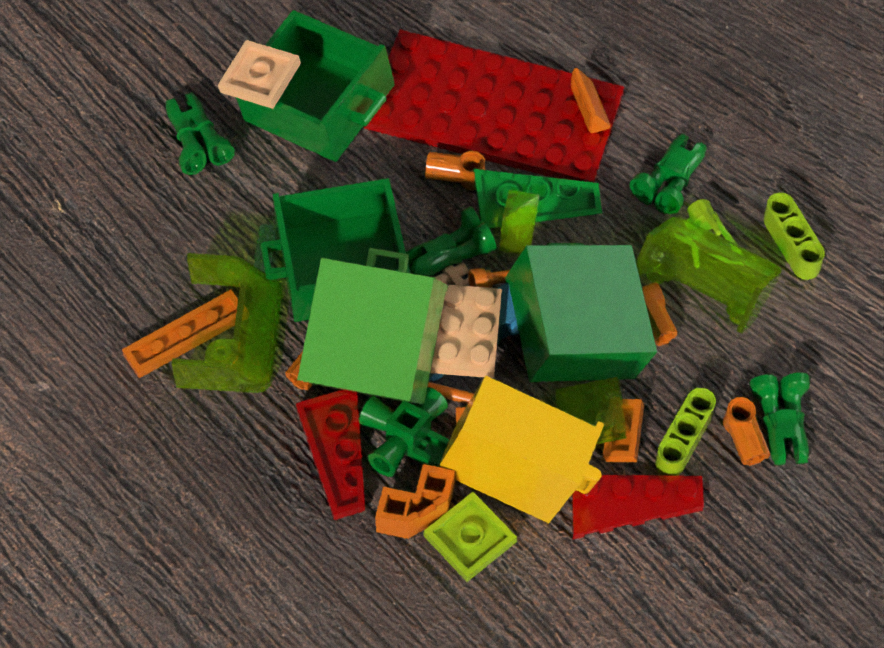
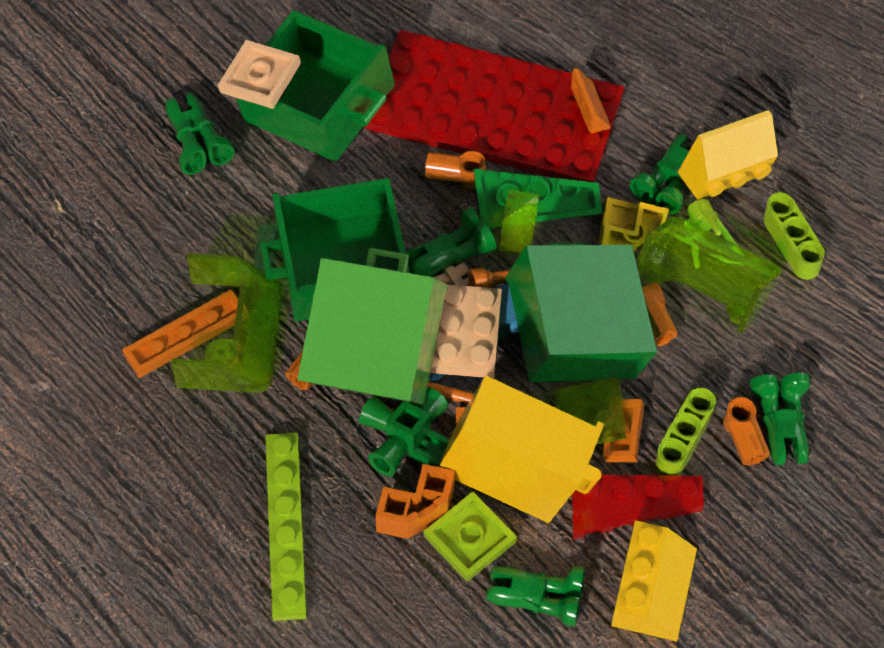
red wing [295,390,365,520] -> none
none -> lime plate [265,433,307,621]
none -> green piece [486,565,585,628]
none -> yellow brick [599,197,669,252]
none -> yellow slope [611,520,697,642]
none -> yellow slope [678,110,778,200]

